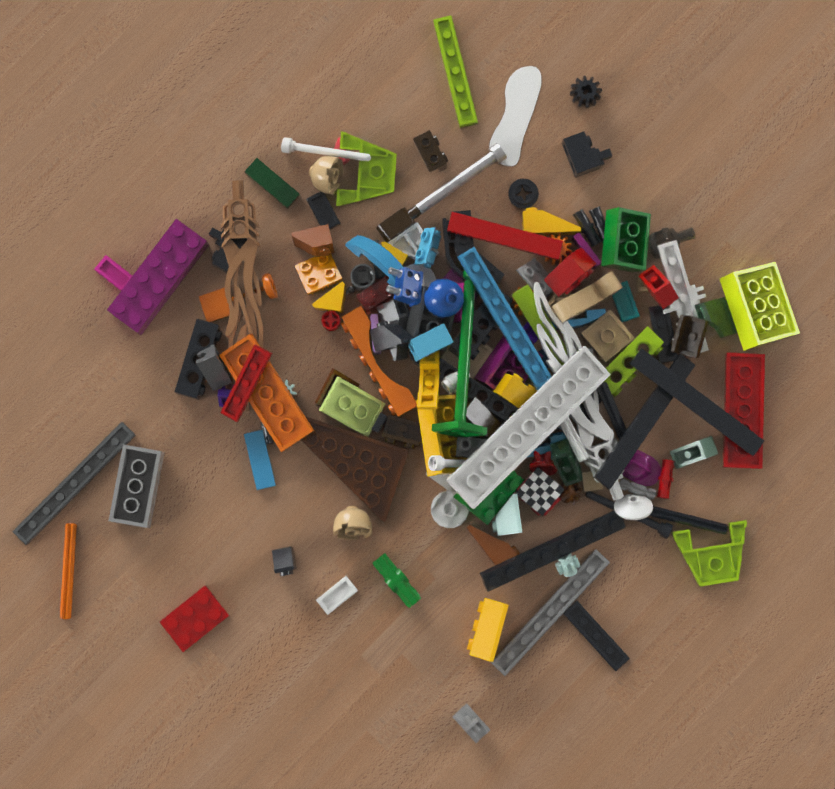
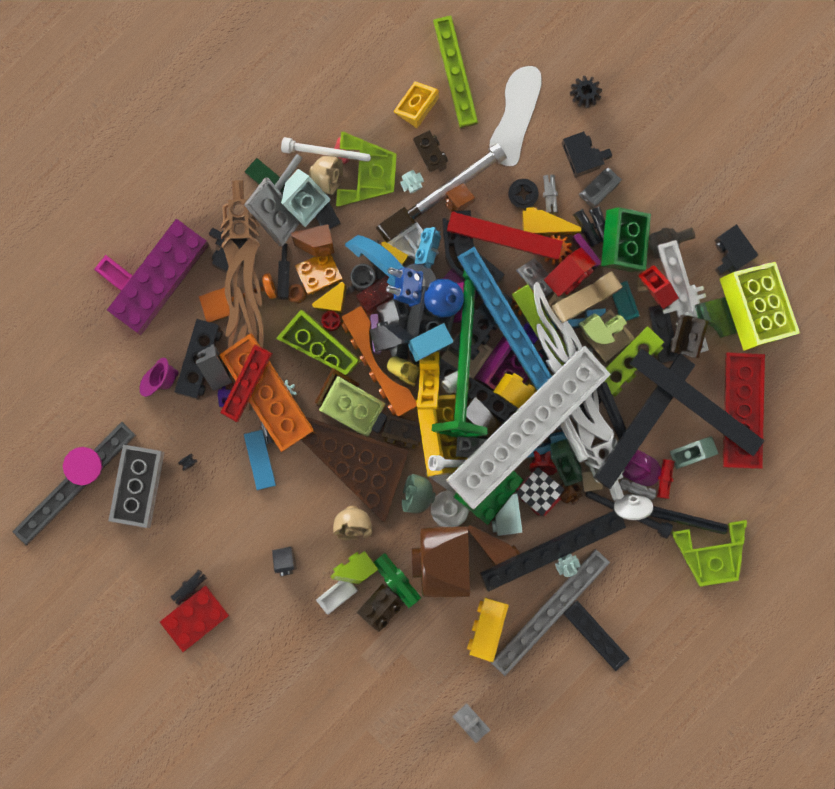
orange axle [60,523,77,619] -> none
none -> dark pink tile [63,447,102,486]
none -> magenta piece [139,358,179,397]
none -> black pin [171,569,207,605]
none -> black bush [178,454,198,471]
none -> light grey tile [244,178,300,246]
none -> light grey bar [275,154,303,191]
none -> lime wedge [276,310,361,375]
none -> black axle [277,243,290,300]
none -> light aqua slope [281,169,331,227]
none -> dark orange tile [288,284,307,304]
none -> lime slope [330,551,378,584]
none -> dark brown bracket [357,583,404,632]
none -> light yellow piece [387,356,420,387]
none -> yellow slope [393,82,439,128]
none -> light aqua gear [400,170,424,194]
none -> sand green cylinder [402,474,436,513]
none -> reddish brown piece [412,526,470,597]
none -> dark orange slope [445,183,475,213]
none -> light grey pin [543,175,558,214]
none -> dark grey hinge [579,168,622,209]
none -> yellowish green brick [579,313,627,344]
none -> black hinge [715,224,759,276]

